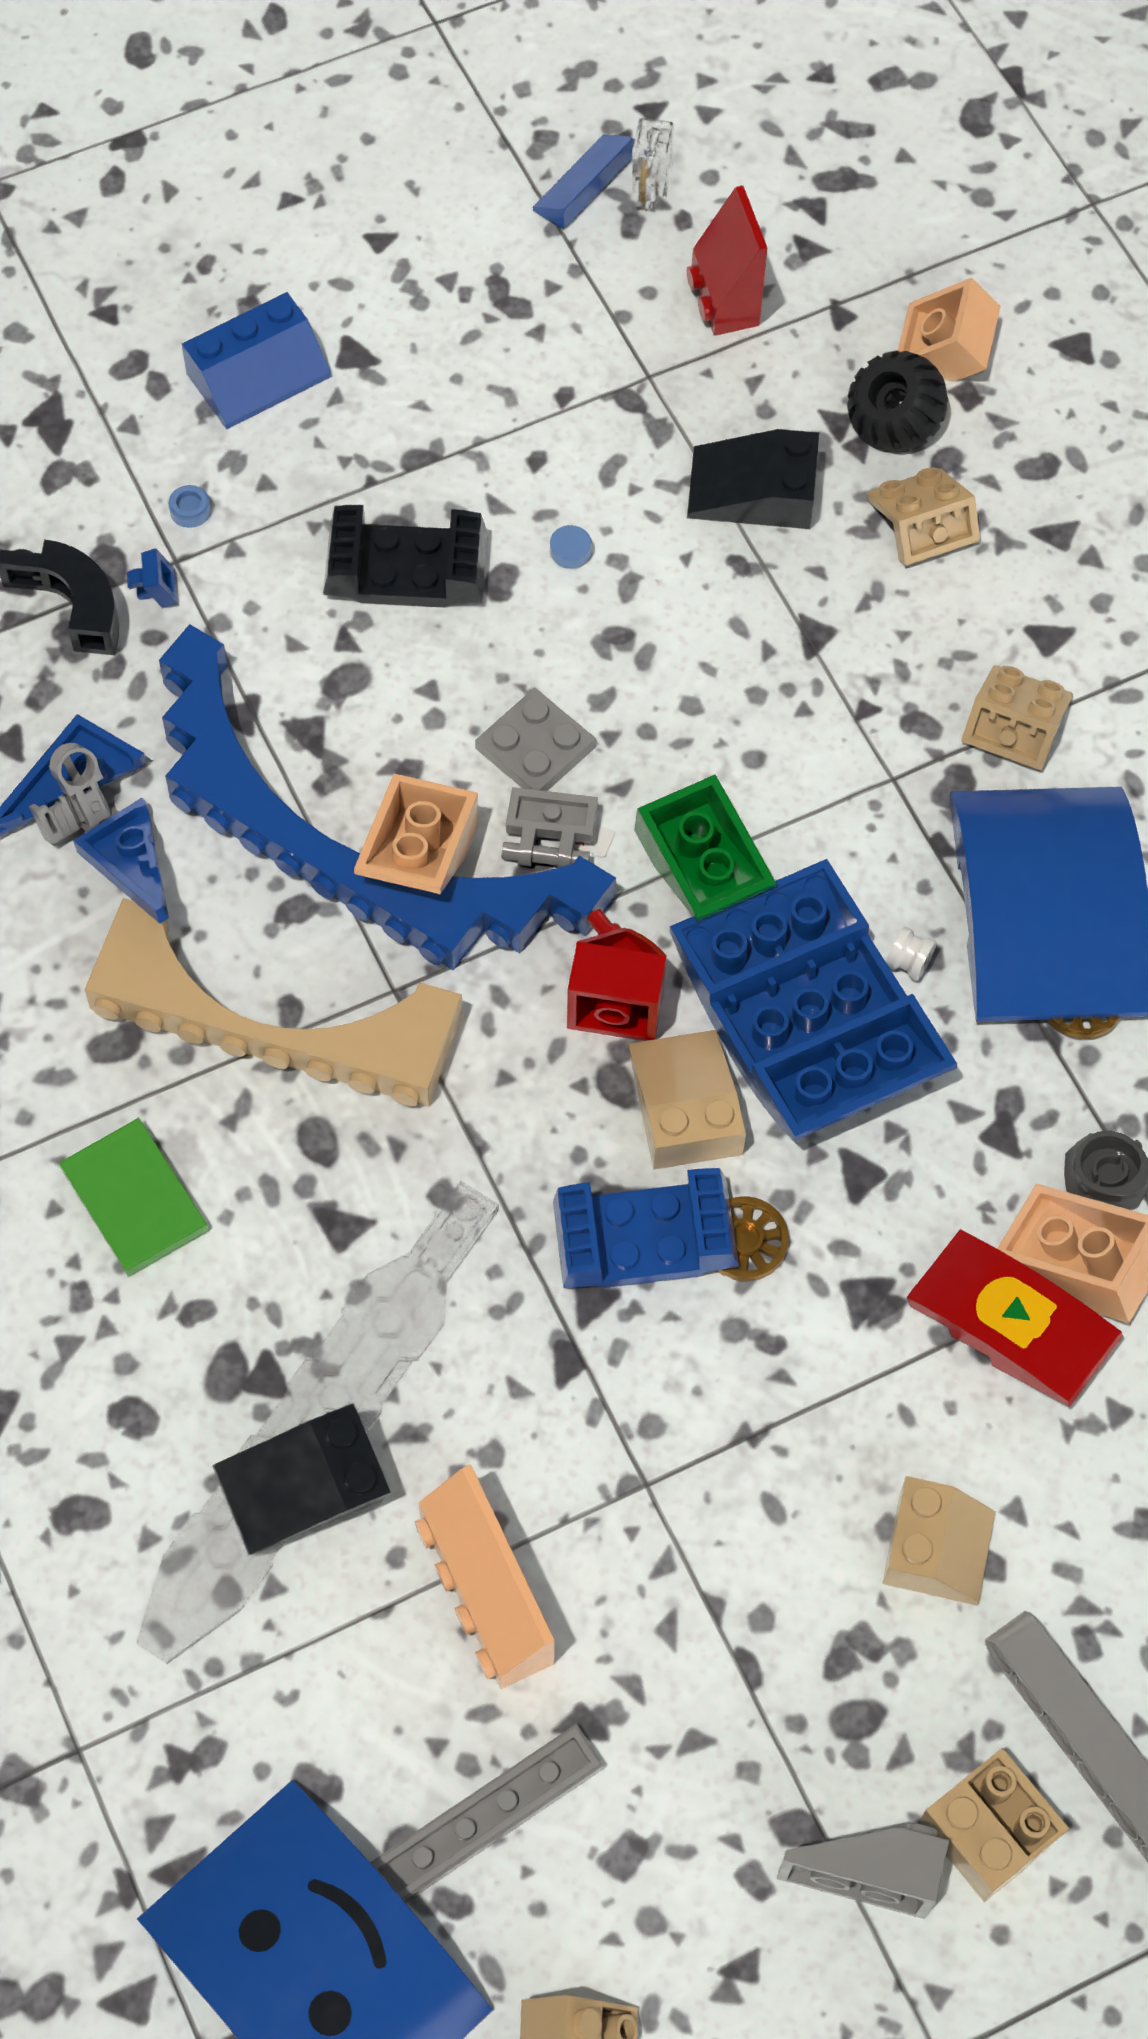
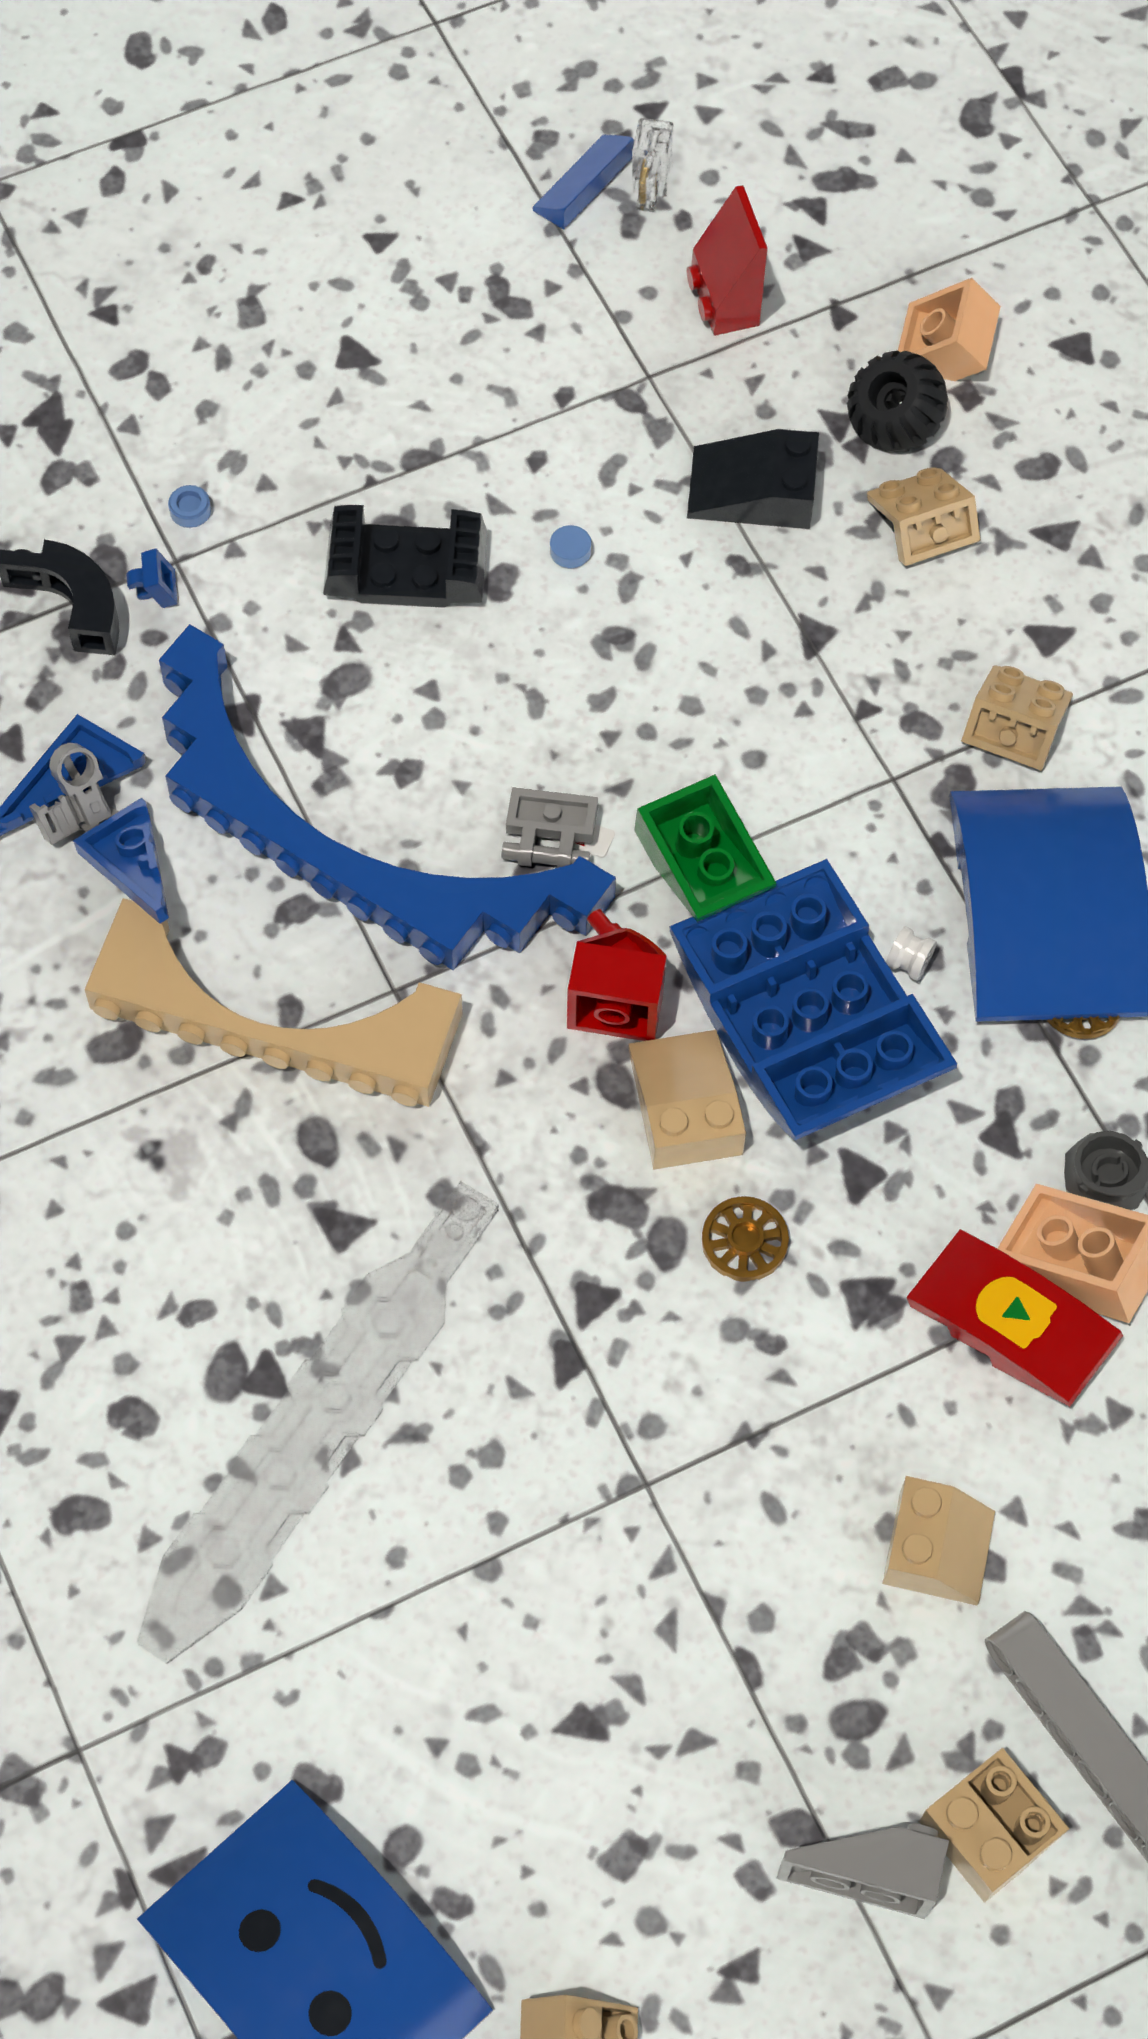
bright green tile [59,1117,209,1277] -> none
blue slope [181,292,331,430] -> none
black slope [212,1403,391,1556] -> none
light nougat slope [354,774,478,894] -> none
light grey tile [370,1724,604,1903] -> none
light nougat slope [415,1464,555,1689] -> none
light grey plate [475,687,596,791] -> none
blue plate [553,1168,739,1288] -> none

